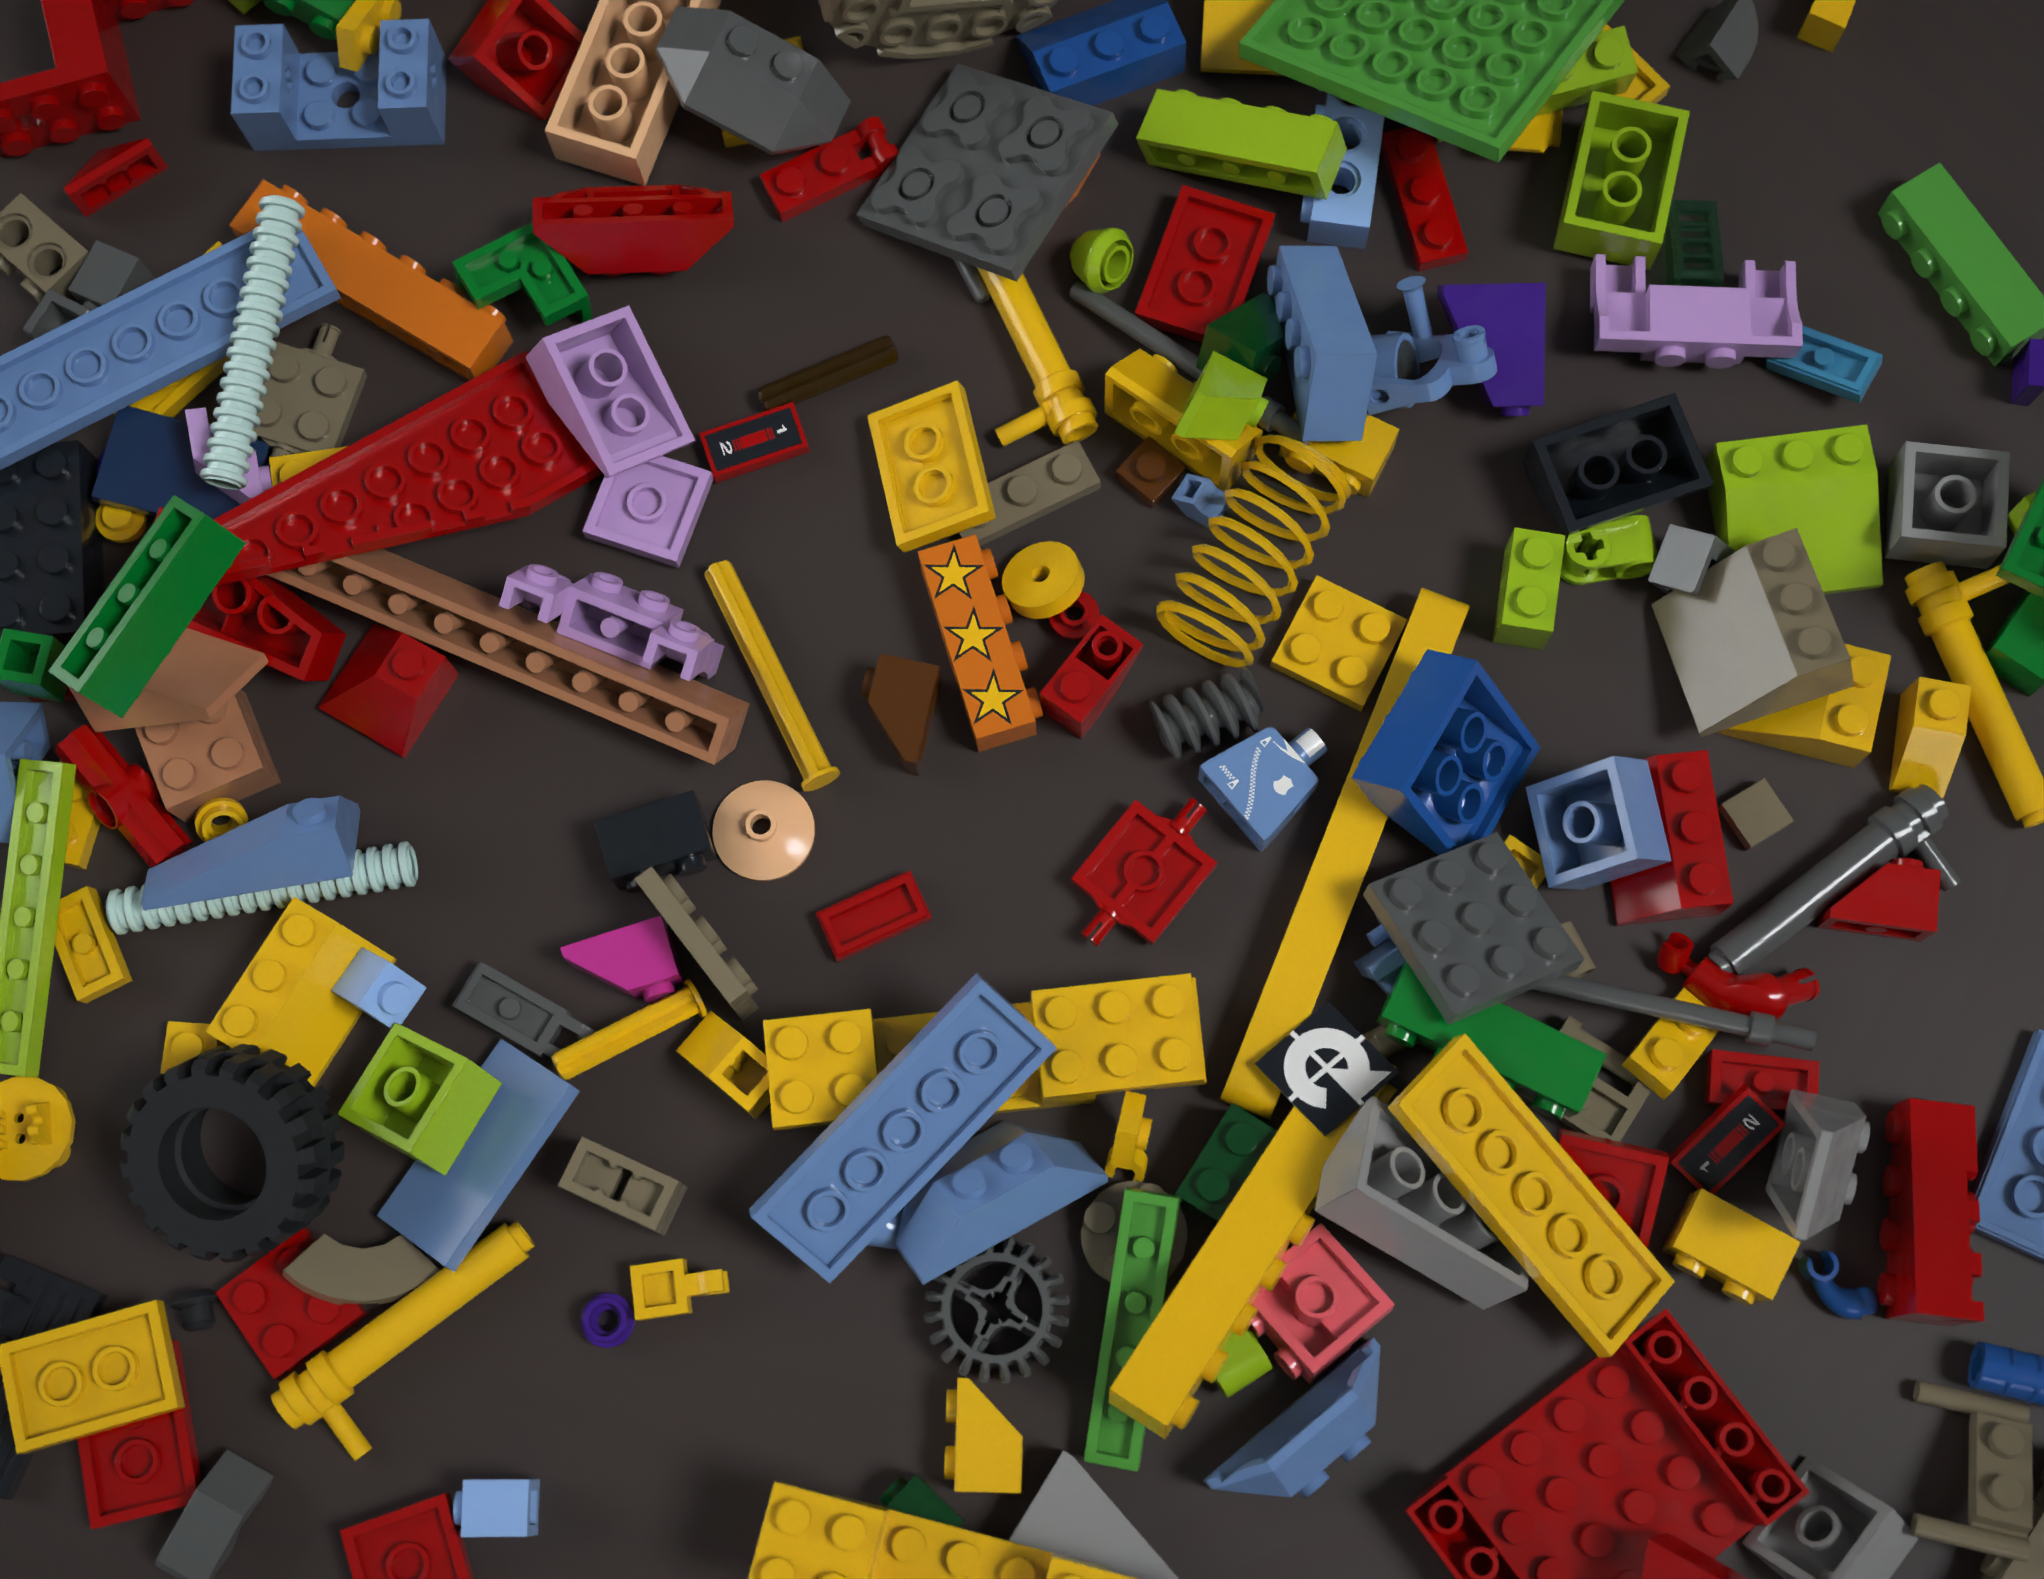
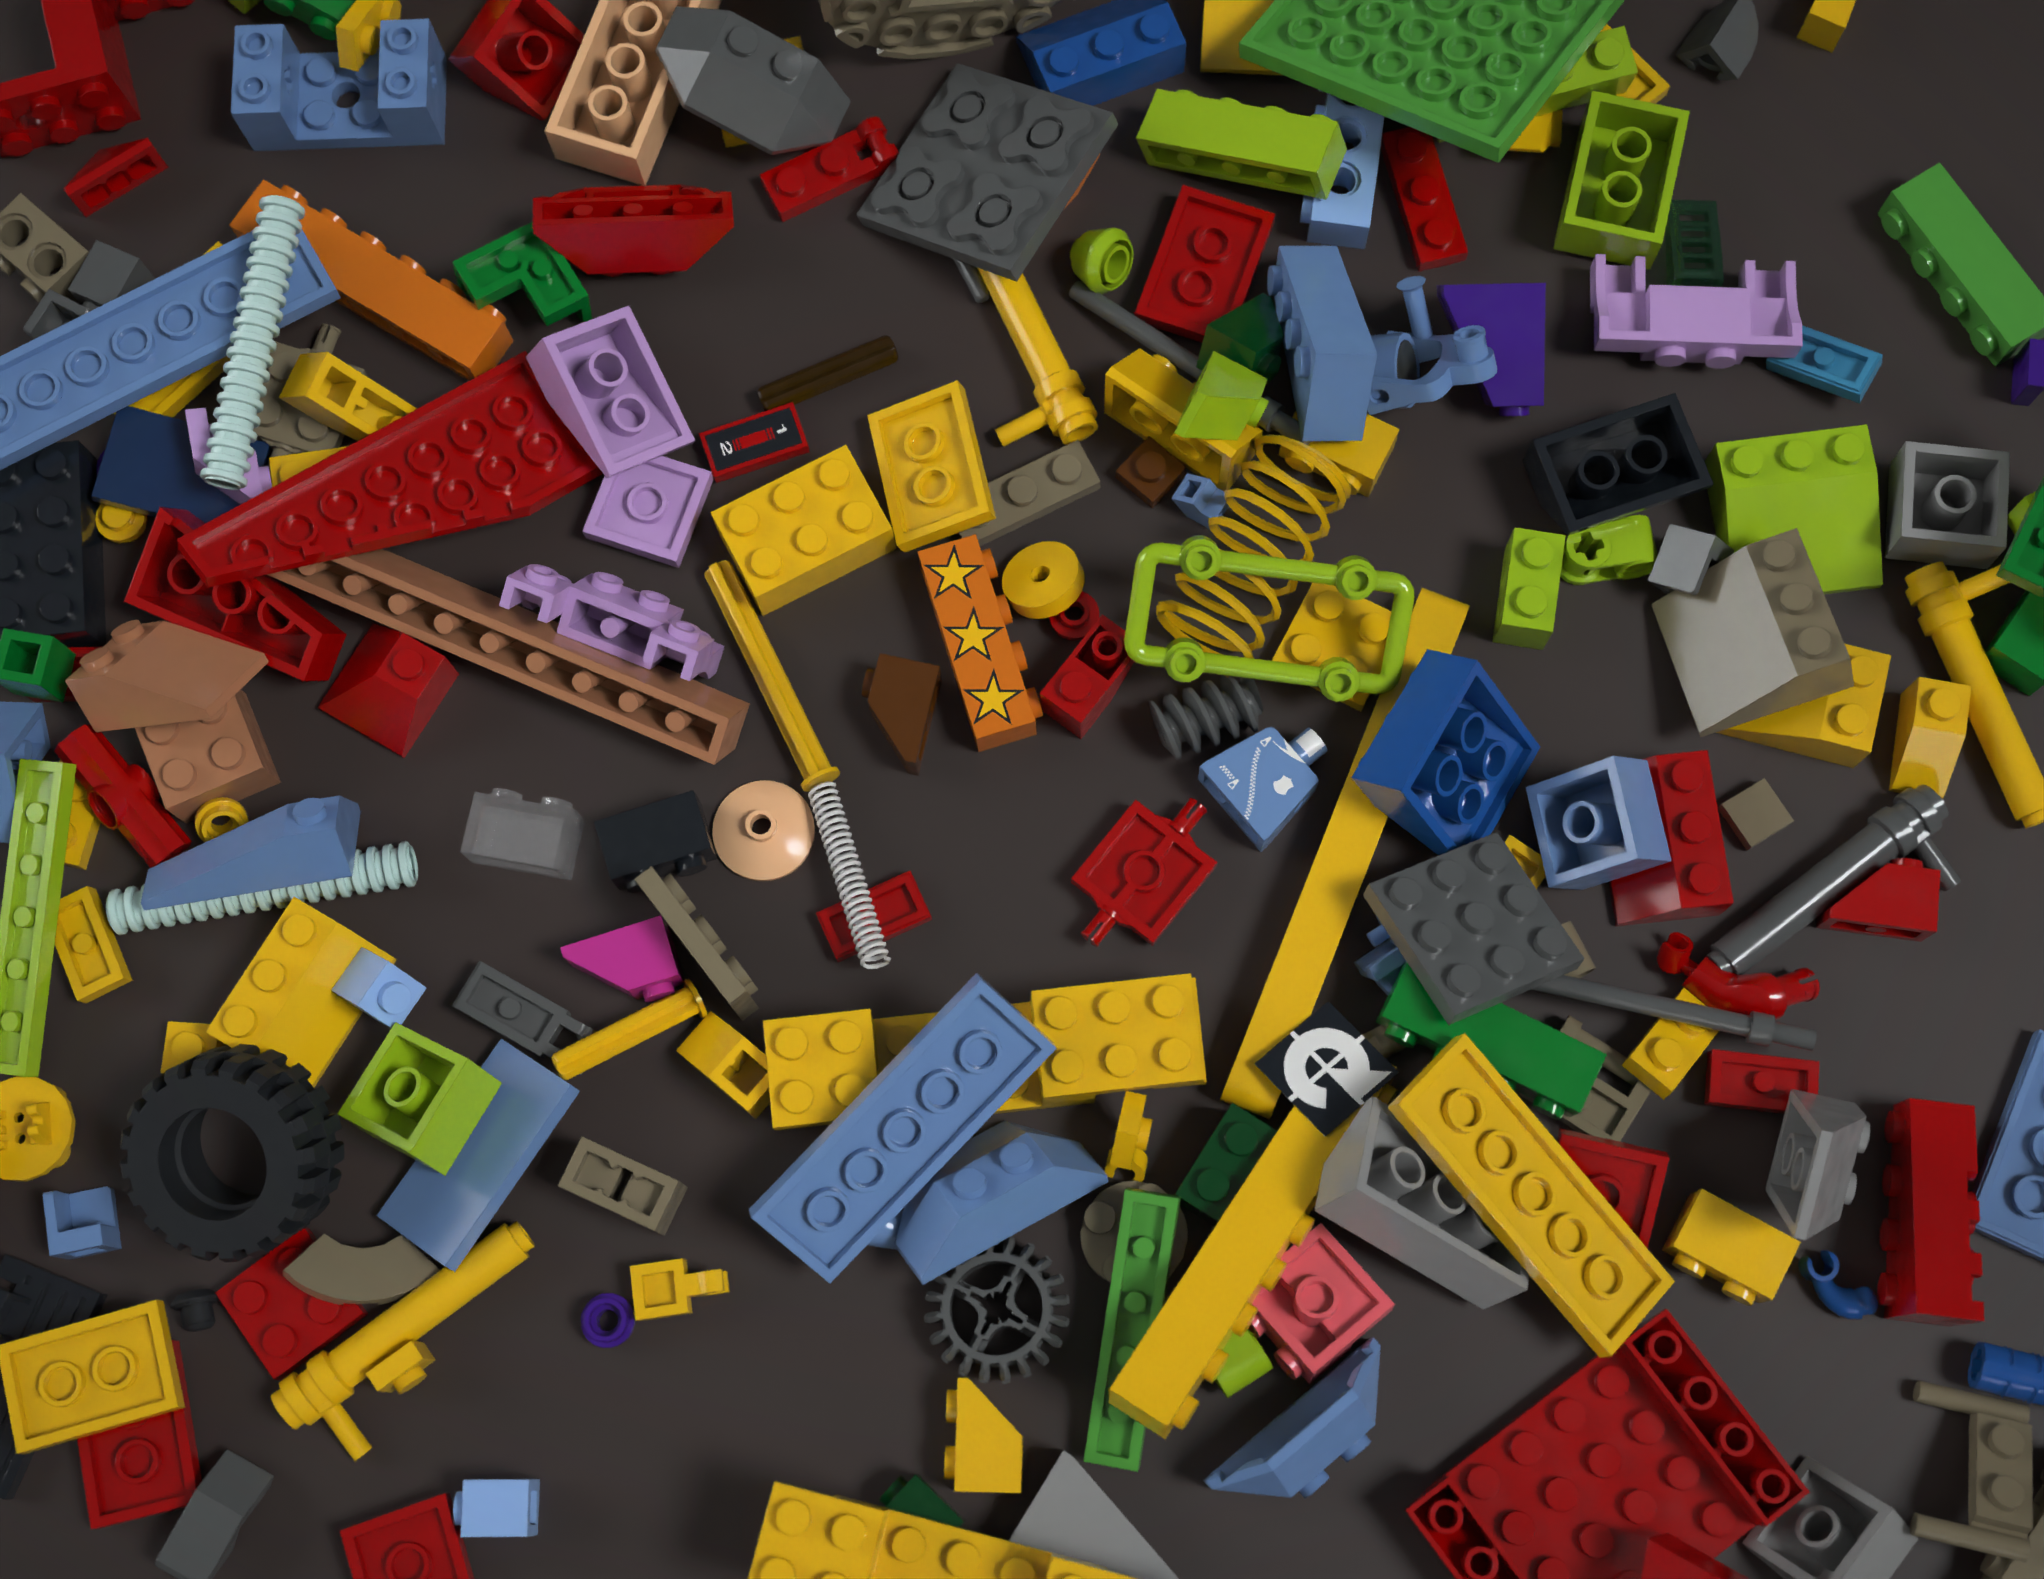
green brick [48,495,246,718] -> none
tile [1669,1083,1787,1195] -> none
none -> medium blue panel [43,1186,122,1260]
none -> yellow slope [279,352,417,441]
none -> yellow plate [366,1340,436,1394]
none -> clear piece [460,788,585,880]
none -> yellow brick [711,445,896,616]
none -> white piece [808,781,891,969]
none -> lime bar [1124,535,1414,702]

